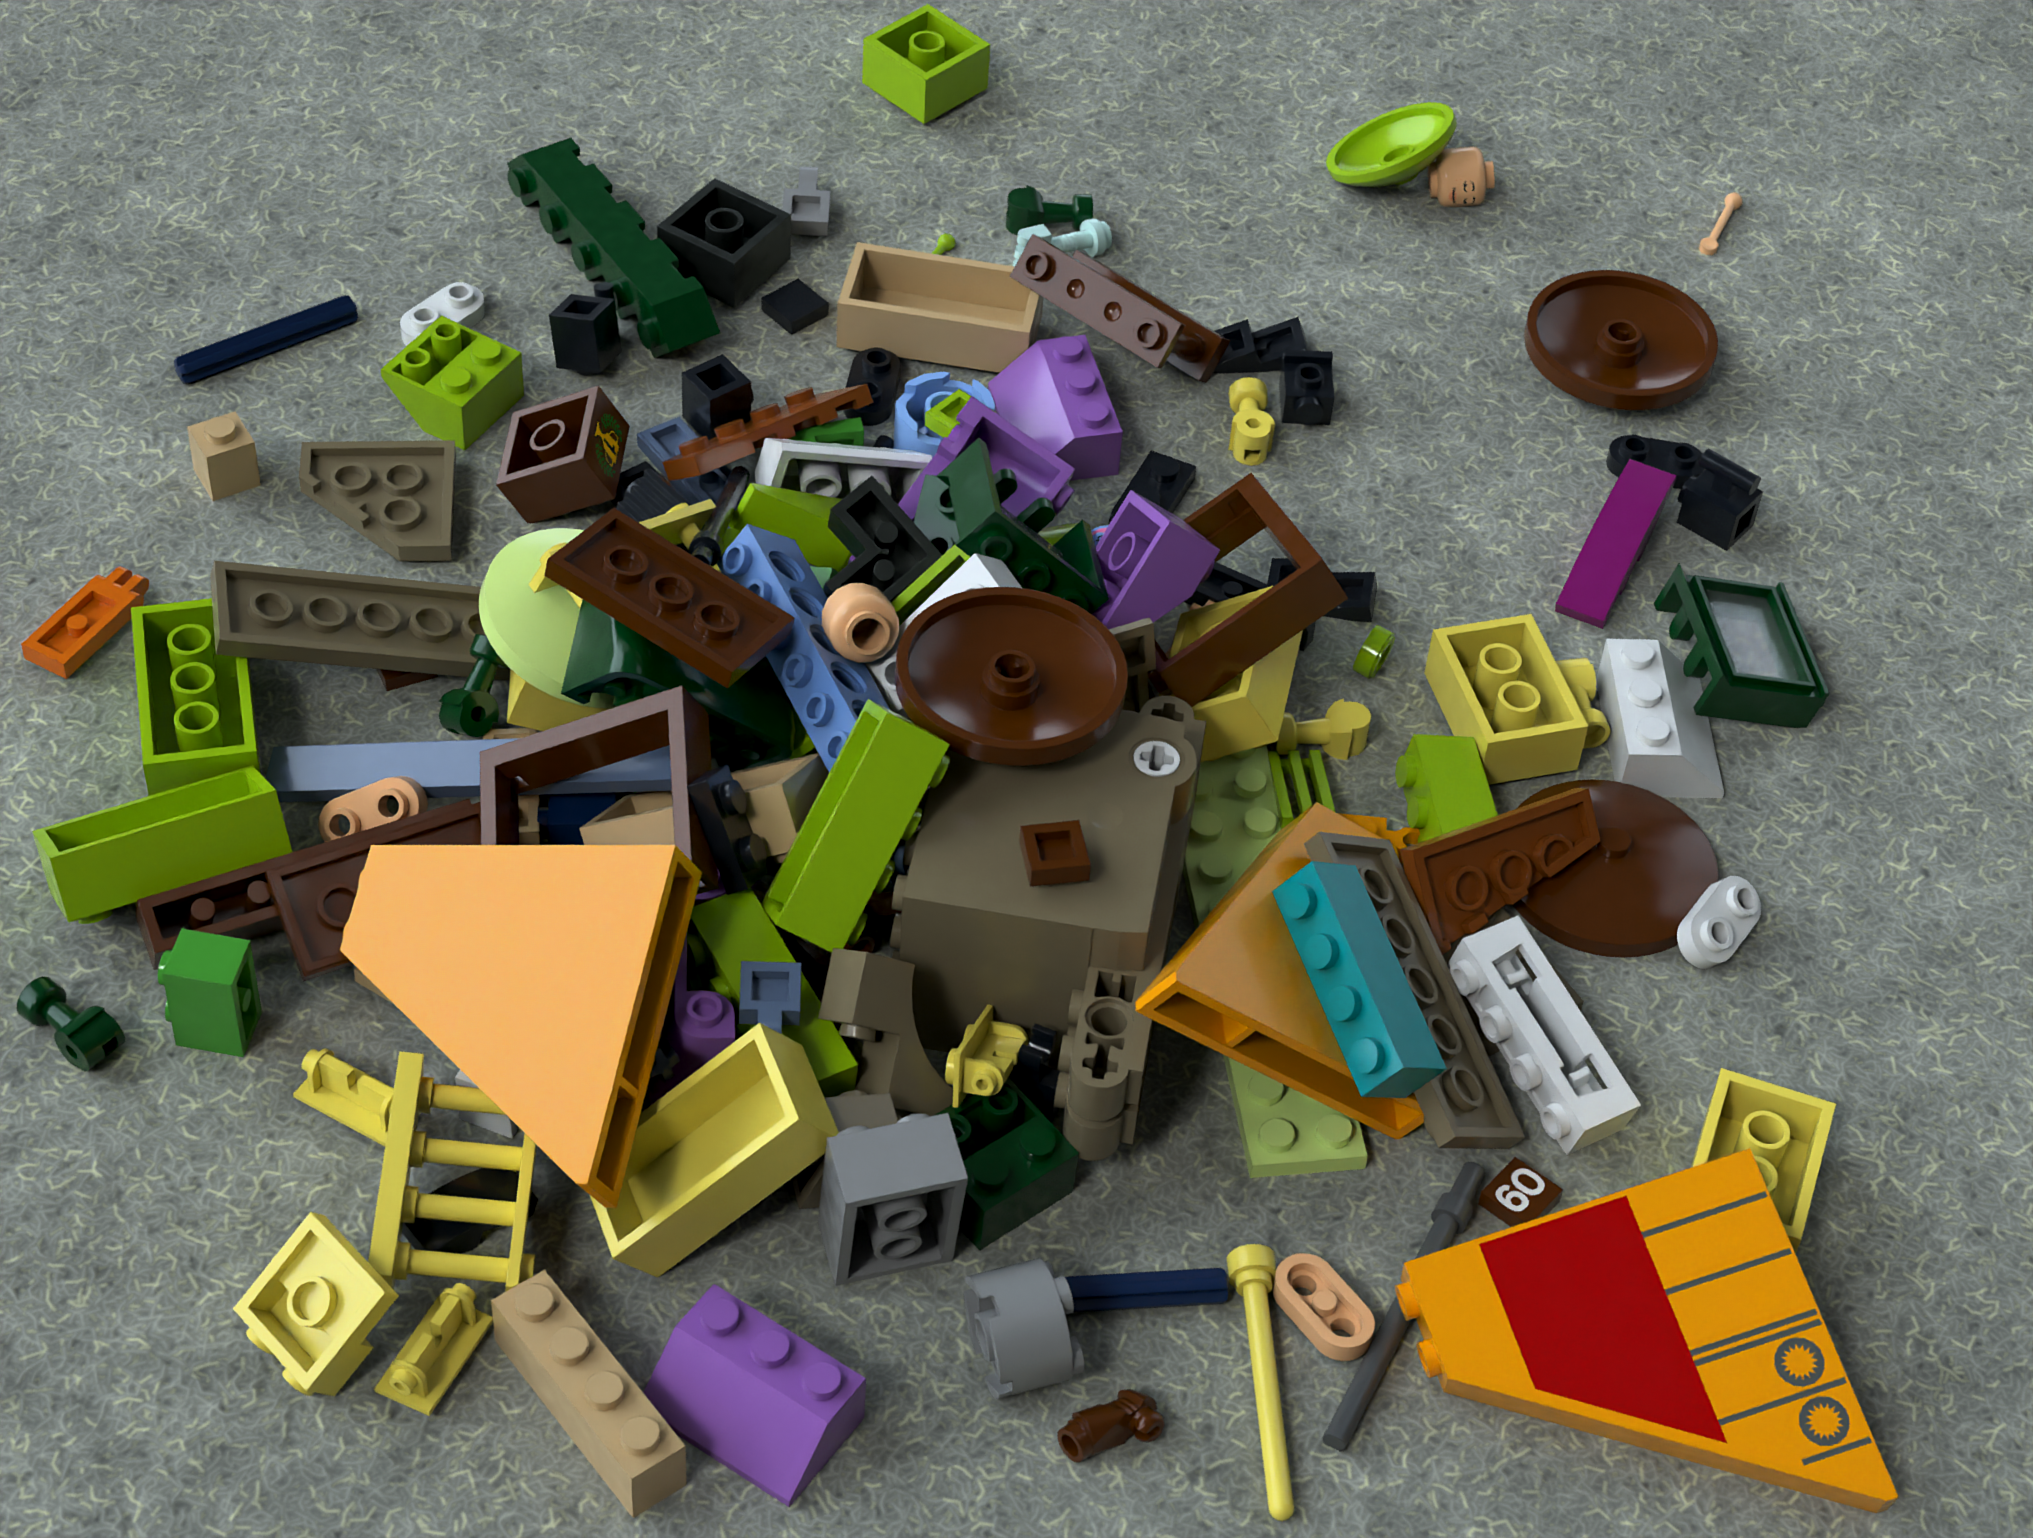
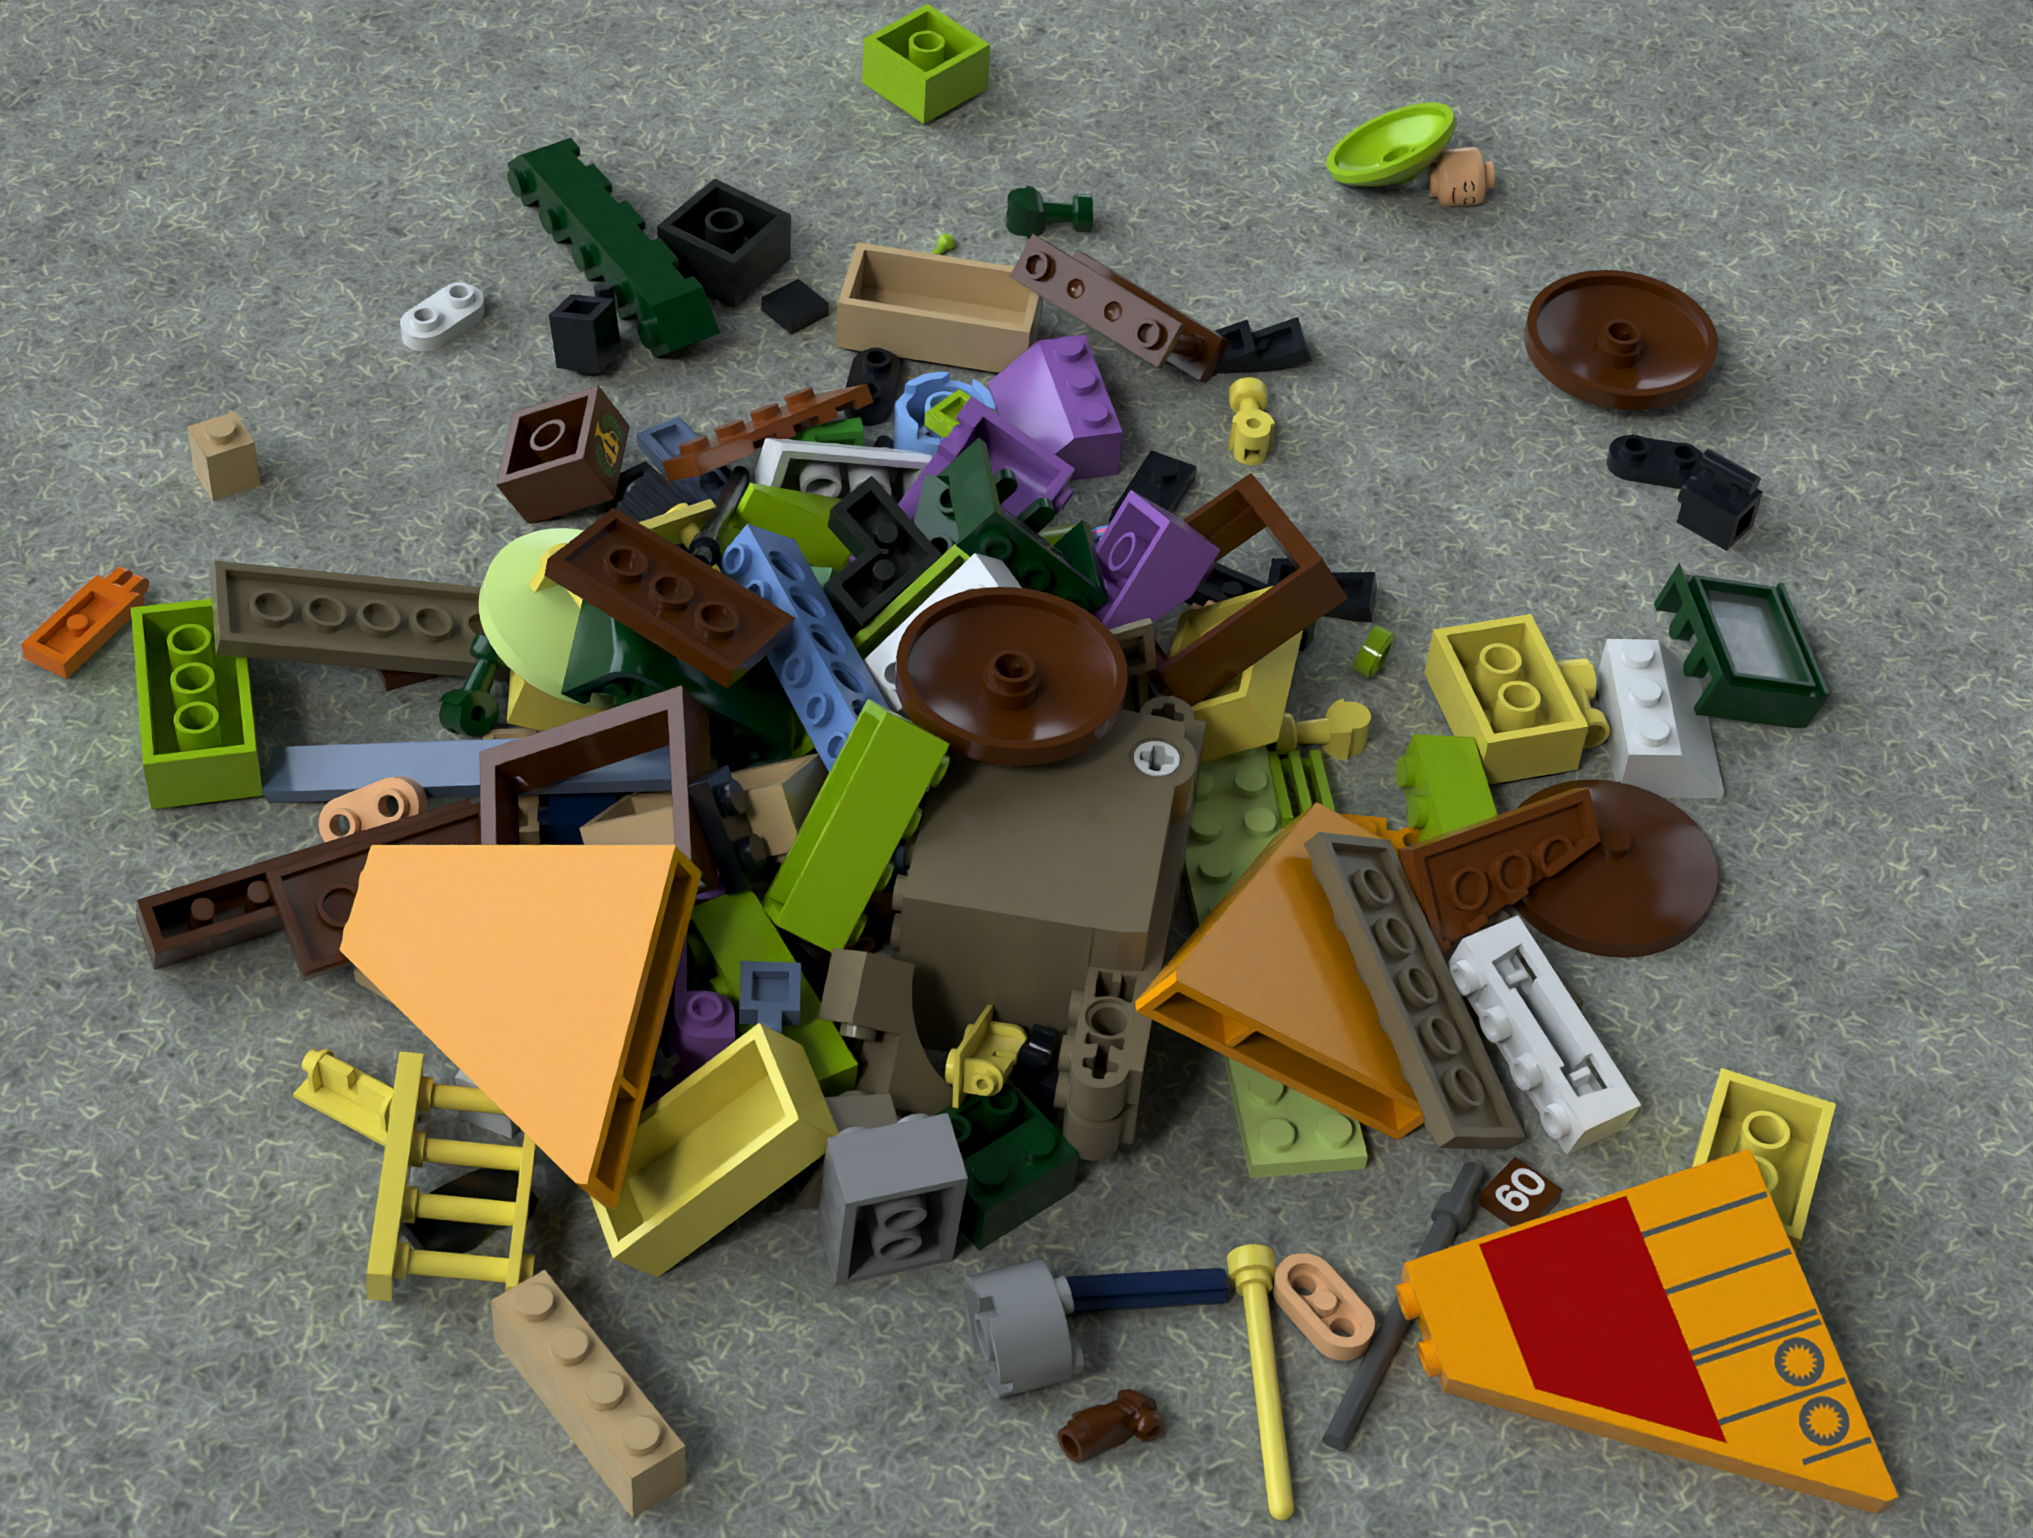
dark green leg [17,976,125,1071] -> none
lime piece [32,765,293,924] -> none
bright green brick [158,929,262,1057] -> none
dark blue axle [174,295,358,384] -> none
light yellow plate [233,1212,399,1396] -> none
dark tan plate [299,440,456,561] -> none
light yellow hinge [374,1283,493,1416] -> none
lime slope [380,315,524,450] -> none
medium lavender slope [643,1284,866,1507] -> none
black brick [682,354,754,440] -> none
light grey plate [782,167,831,236] -> none
light nougat head [822,583,899,663] -> none
light aqua hinge [1013,218,1112,266] -> none
reddish brown plate [1019,820,1091,887] -> none
teal brick [1272,861,1447,1098] -> none
black brick [1279,349,1335,425] -> none
magenta slope [1555,459,1676,629] -> none
white plate [1677,876,1761,969] -> none
light nougat hinge [1699,192,1742,255] -> none

